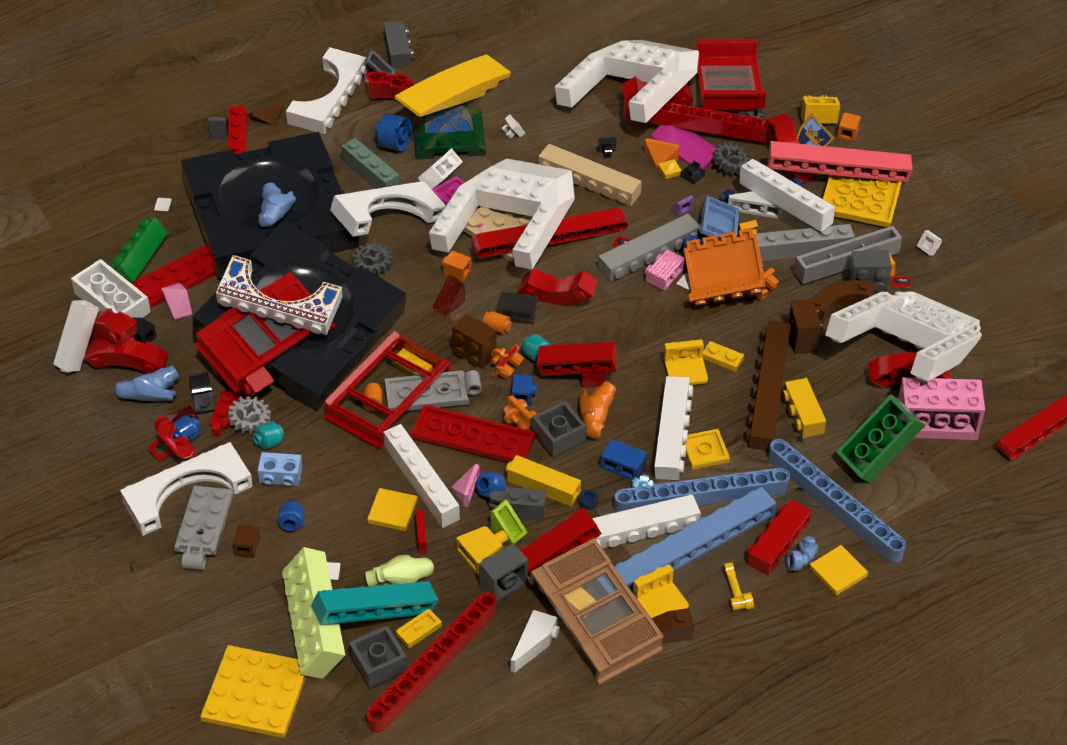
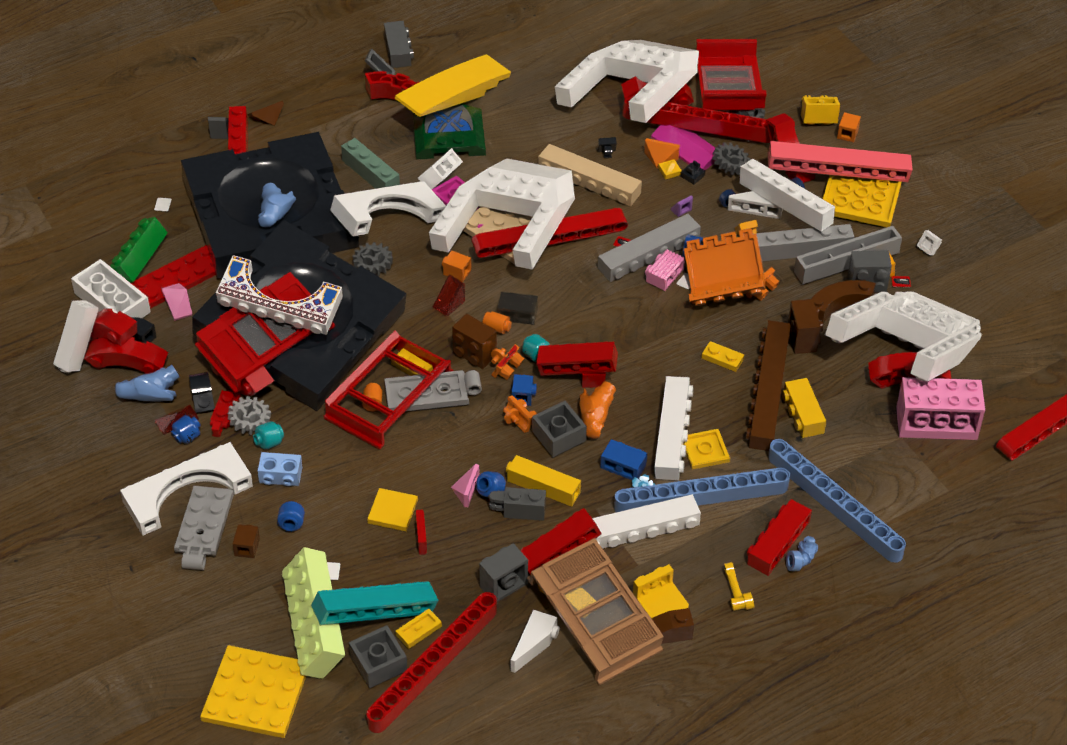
red piece [148,416,196,461] -> none
white arch [286,47,368,134] -> none
yellowish green animal [366,555,434,587] -> none
blue brick [375,113,412,151] -> none
white brick [383,424,460,528] -> none
red plate [411,404,536,463] -> none
yellow torso [456,526,508,575] -> none
lime slope [491,499,528,544] -> none
white tile [502,115,525,138] -> none
red brick [518,268,598,305] -> none
dark blue tile [578,490,598,510] -> none
medium blue brick [595,487,776,606] -> none
yellow bracket [664,340,708,385] -> none
medium blue slope [699,195,740,241] -> none
shield [797,113,834,146] -> none
yellow tile [809,545,868,596] -> none
green brick [836,394,925,483] -> none

